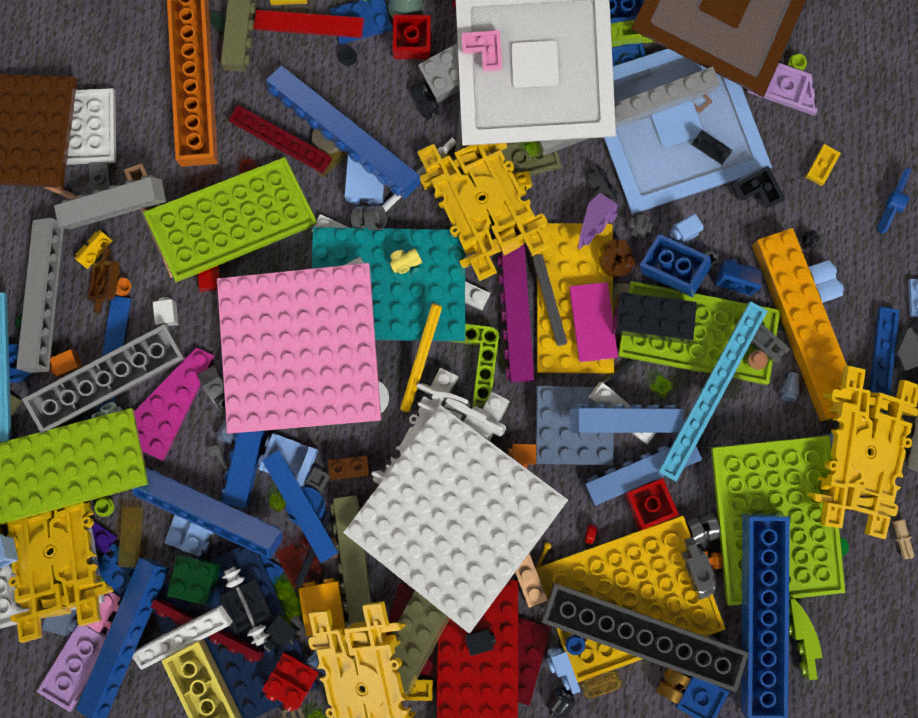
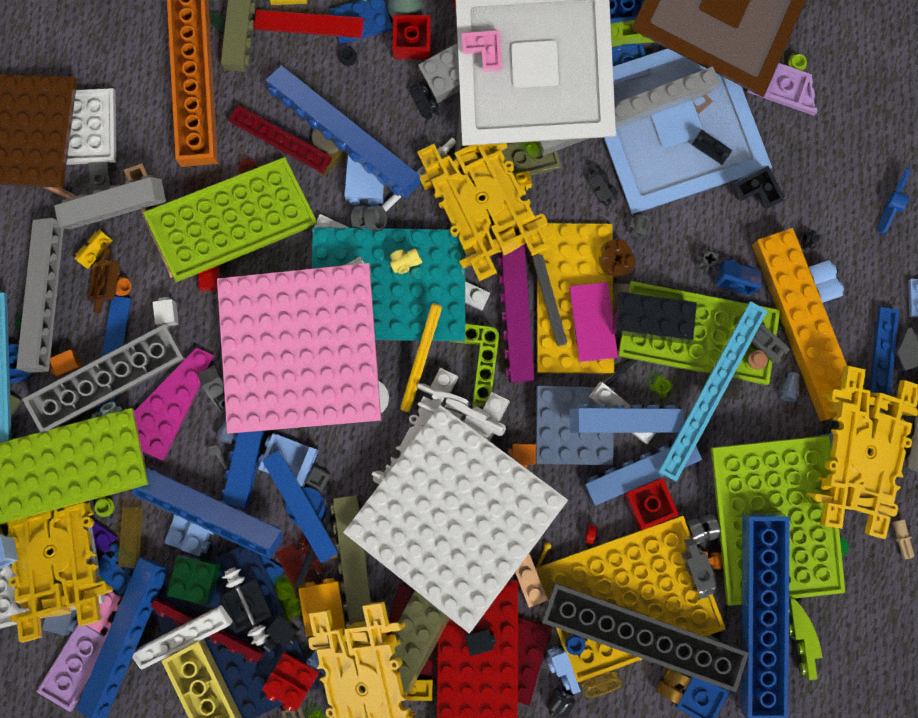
clear neon green plate [269,492,286,512] -> none
reddish brown brick [328,456,370,480] -> none
medium lavender slope [578,193,618,249] -> none
blue brick [640,234,711,298] -> none
light blue brick [668,214,703,244] -> none
yellow plate [805,144,841,186] -> none

